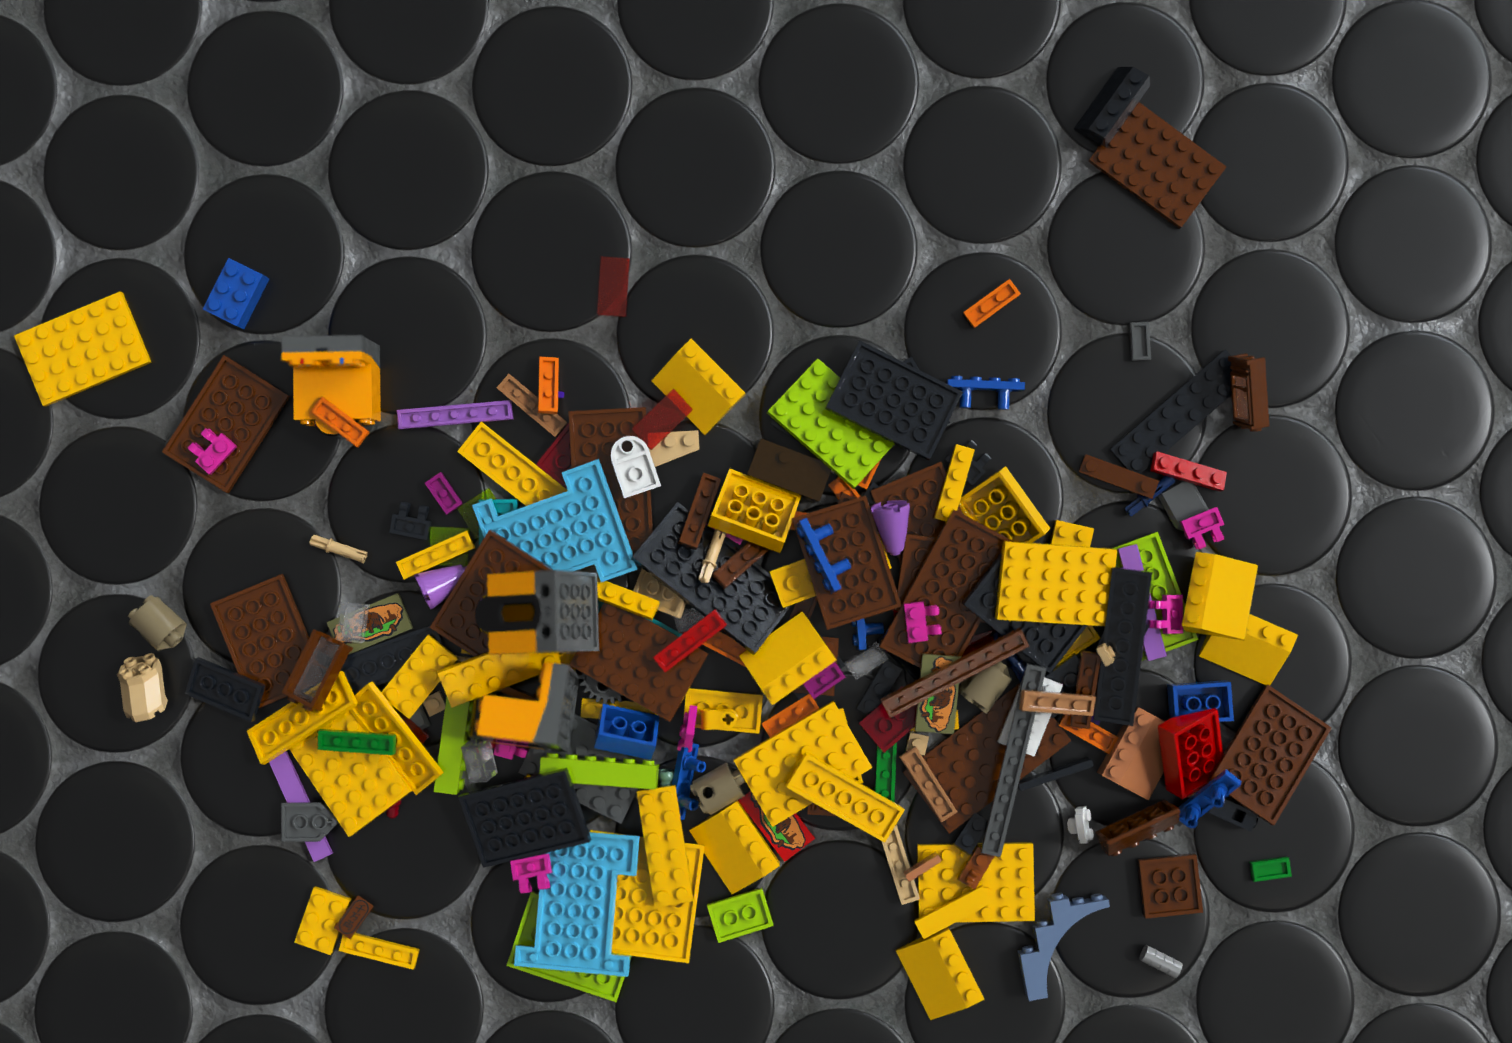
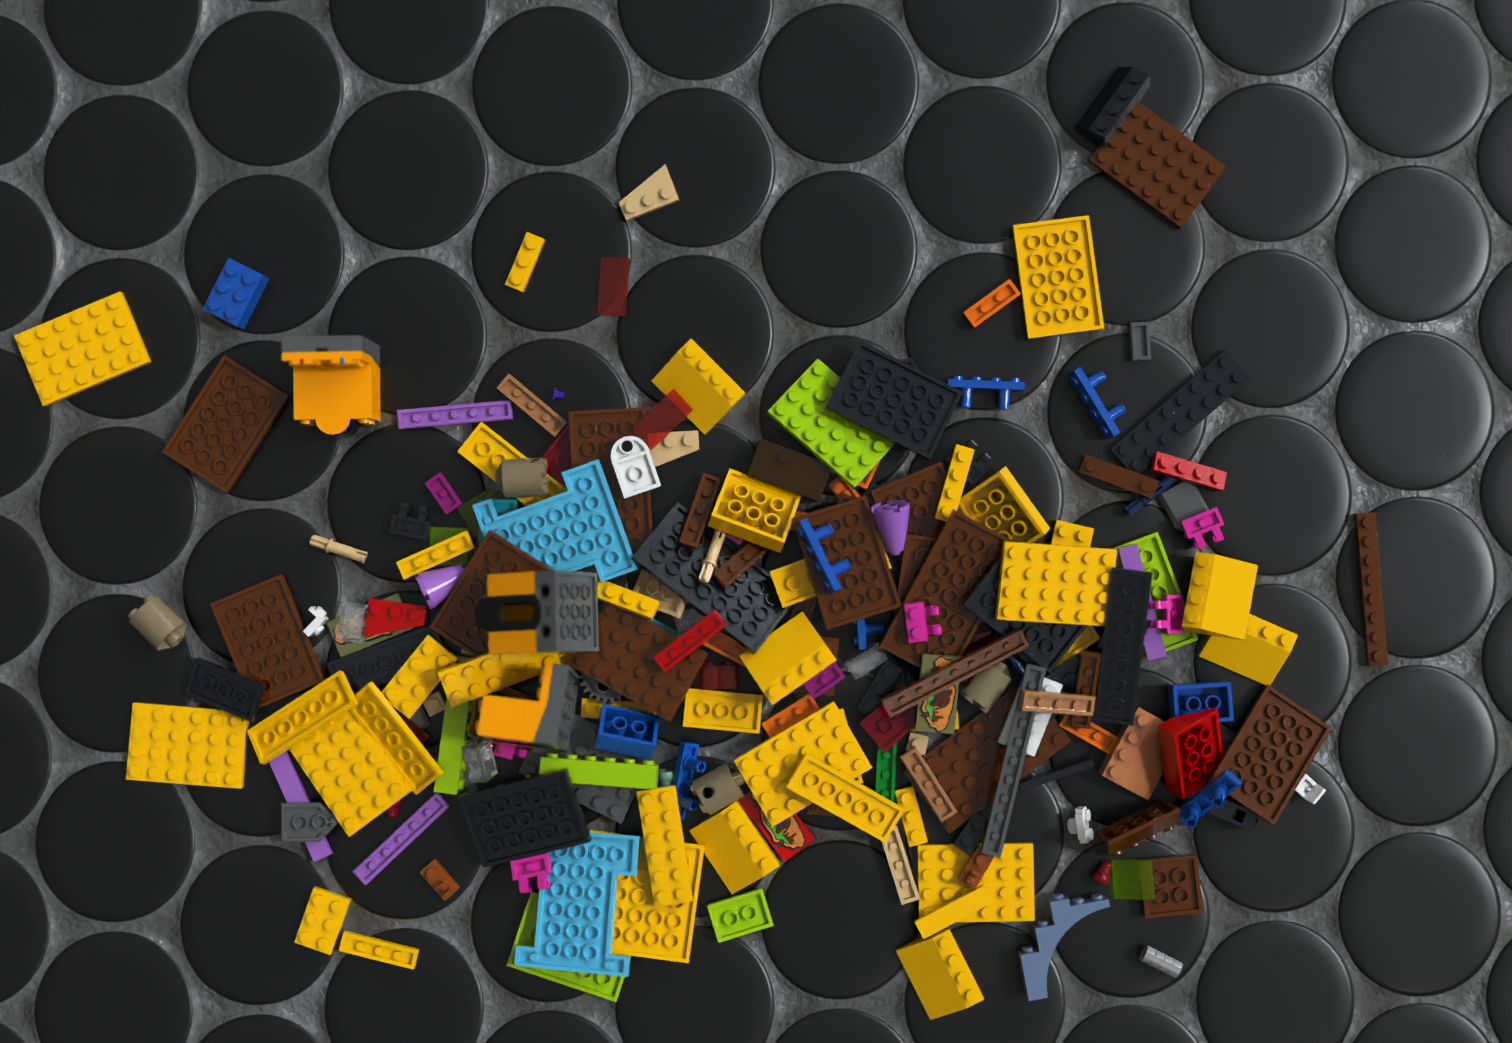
tan brick [117,653,168,722] -> none
dark pink plate [188,428,238,475] -> none
reddish brown door [282,629,353,712] -> none
orange tile [310,397,370,447] -> none
green plate [318,729,396,755] -> none
reddish brown tile [334,895,374,940] -> none
orange plate [538,357,559,414] -> none
dark pink plate [677,705,698,753] -> none
yellow piece [700,708,738,730] -> none
nougat tile [904,852,942,881] -> none
tan plate [1096,643,1115,666] -> none
reddish brown door [1228,353,1269,432] -> none
green tile [1249,856,1292,882] -> none
none -> yellow plate [126,702,249,789]
none -> white bracket [303,606,329,637]
none -> medium lavender tile [352,792,450,886]
none -> red wing [364,598,428,636]
none -> dark orange plate [420,858,460,901]
none -> dark tan cylinder [496,457,549,498]
none -> yellow plate [505,232,545,293]
none -> tan wing [619,164,679,222]
none -> clear red brick [700,661,739,690]
none -> yellow plate [895,785,928,847]
none -> yellow plate [1012,215,1104,339]
none -> blue plate [1068,367,1126,439]
none -> dark red piece [1091,860,1112,886]
none -> clear neon green tile [1112,859,1155,900]
none -> white bracket [1295,773,1326,805]
none -> reddish brown plate [1354,512,1388,667]

